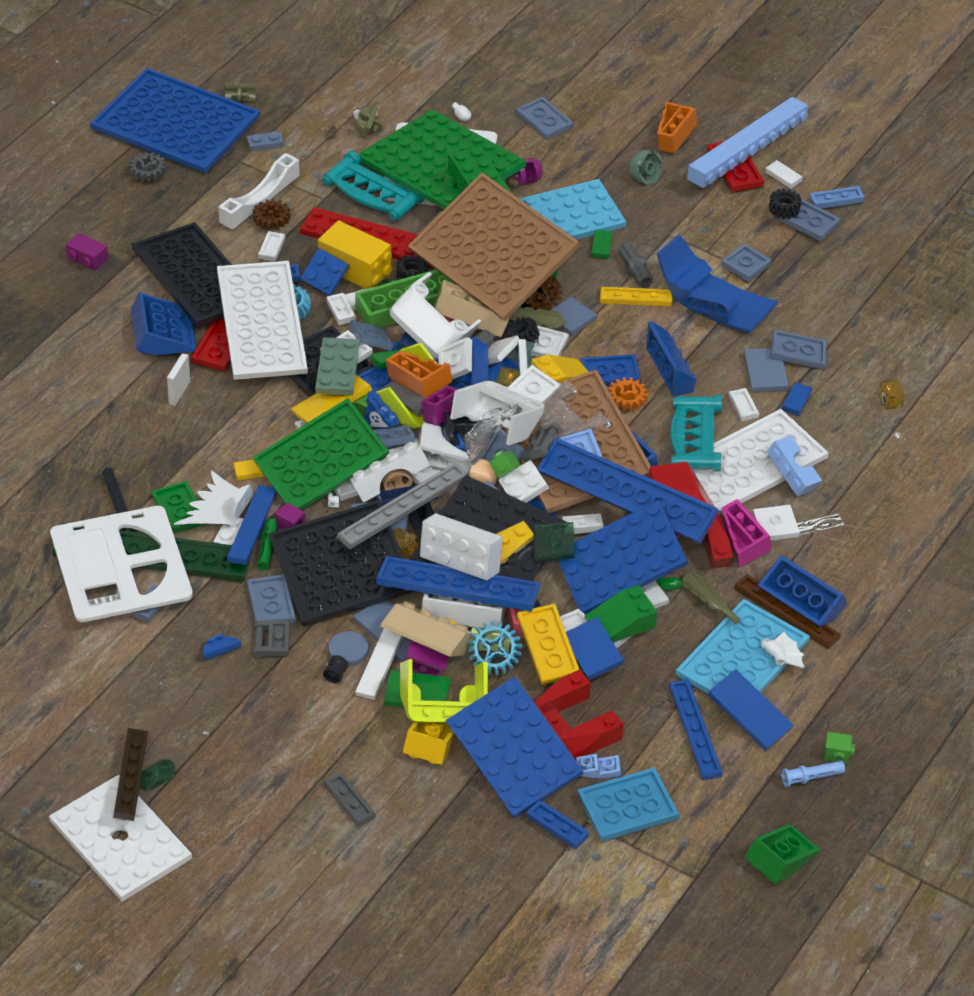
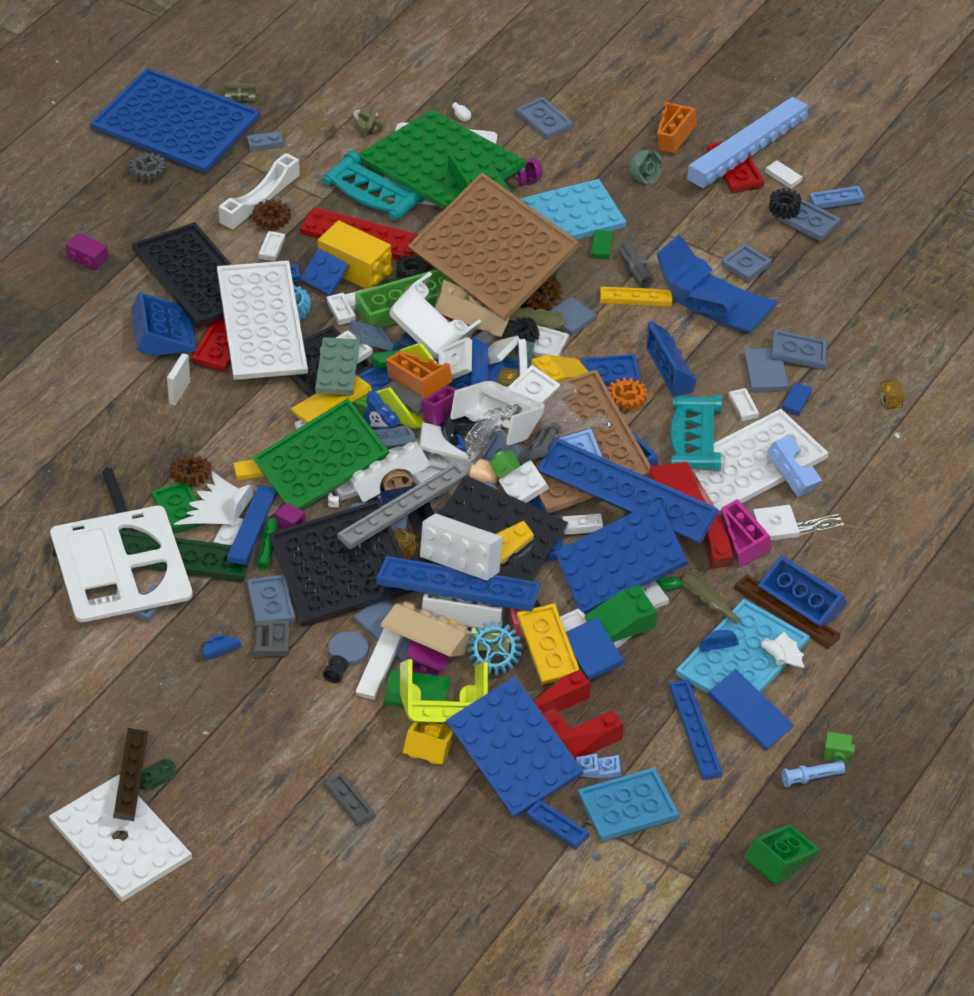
clear green plate [535,522,575,561] -> none
none -> reddish brown gear [170,454,212,486]
none -> blue plate [699,630,739,652]

